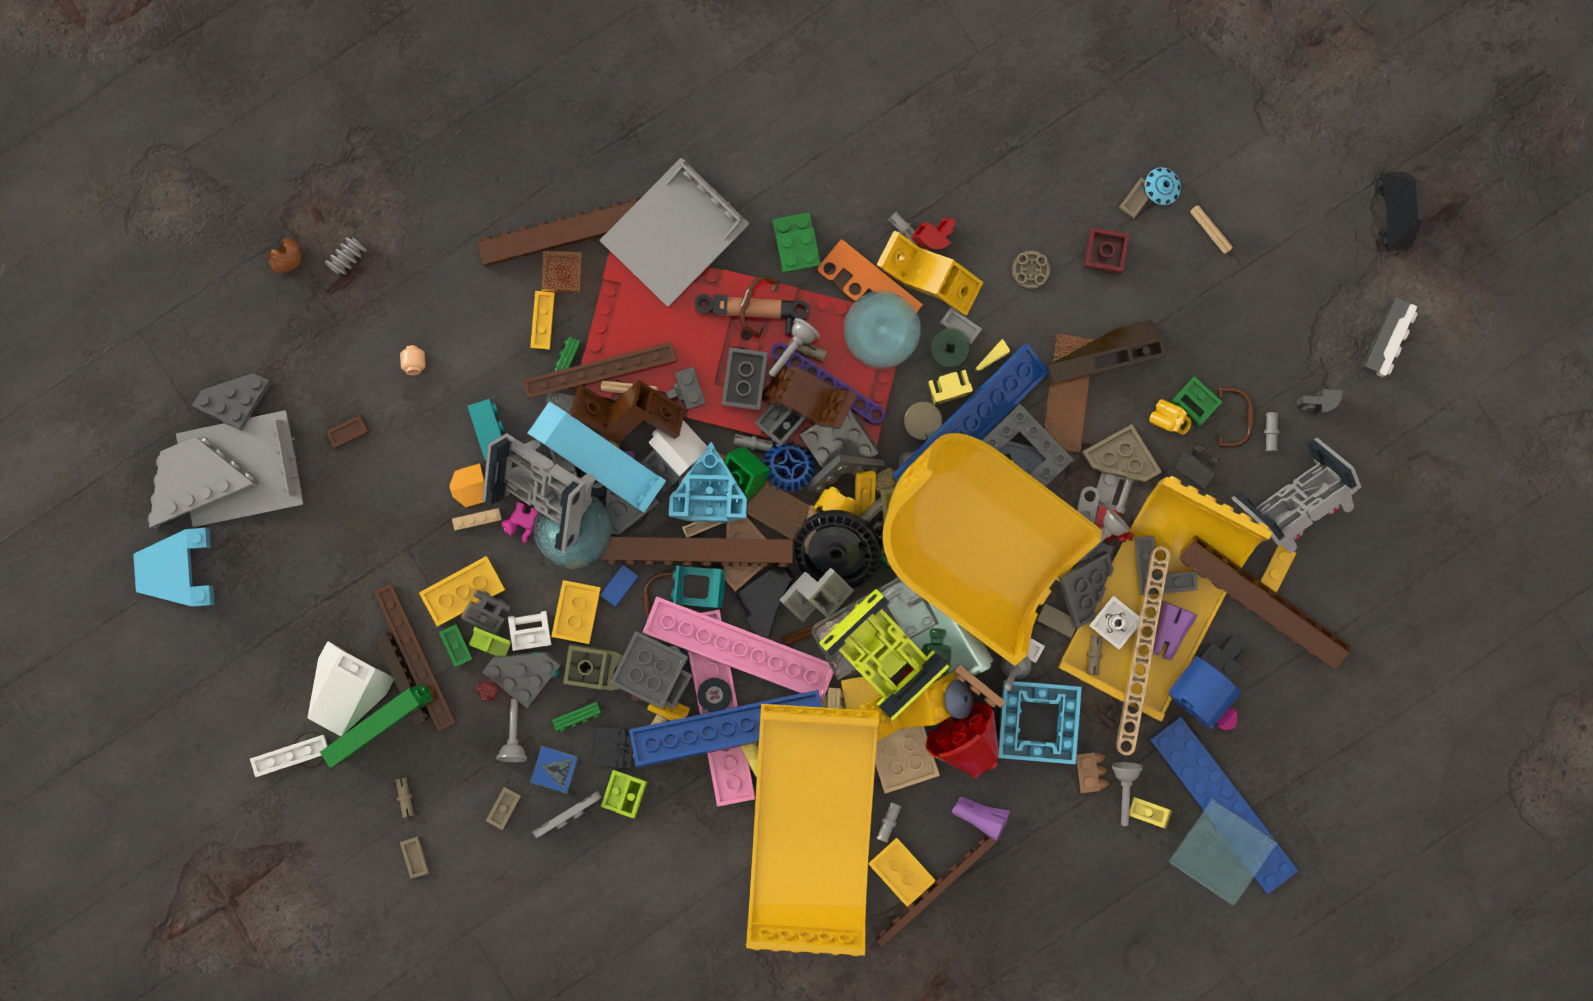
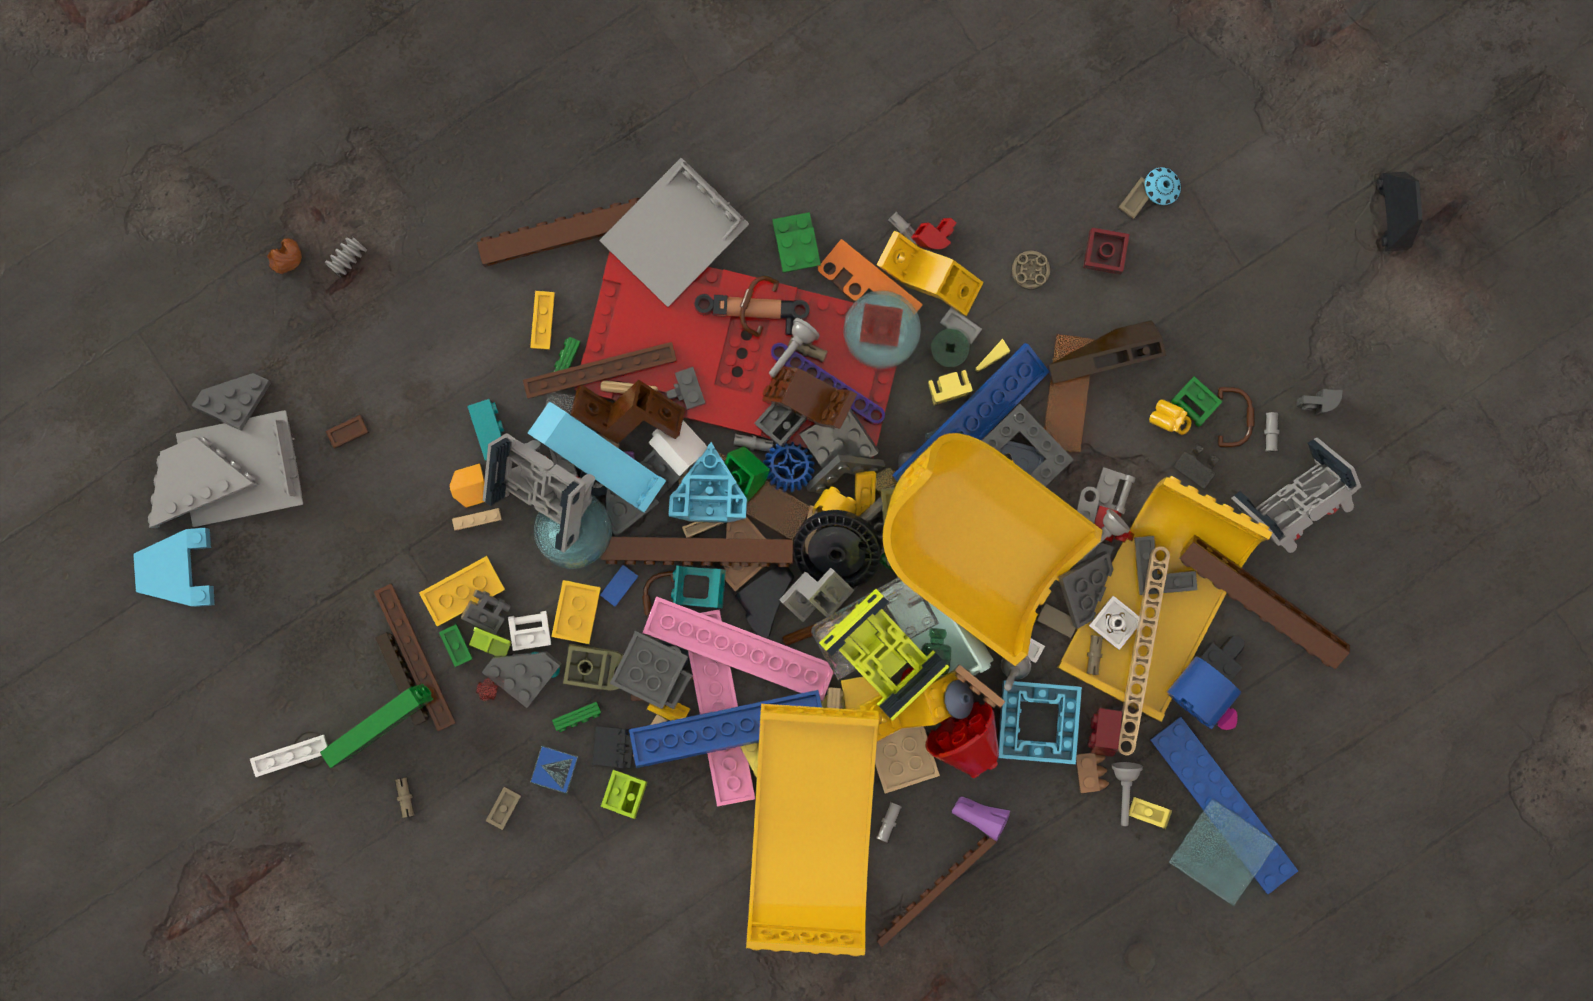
white wedge [308,641,394,736] -> none
light nougat head [400,345,426,375] -> none
dark tan tile [400,836,430,879] -> none
light grey piece [496,698,527,762] -> none
dark pink animal [502,502,540,543] -> none
light grey plate [532,791,602,838] -> none
clear orange brick [542,251,583,294] -> none
black bush [697,678,732,712] -> none
dark grey brick [722,347,768,412] -> none
yellow plate [868,837,936,907] -> none
dark tan tile [904,402,942,440] -> none
dark tan plate [1082,424,1162,483] -> none
medium lavender piece [1152,601,1198,660] -> none
tan axle [1190,205,1233,254] -> none
yellow plate [1260,545,1296,593] -> none
piece [1362,297,1418,378] -> none
none -> clear red plate [859,303,903,348]
none -> dark red brick [1088,708,1122,757]

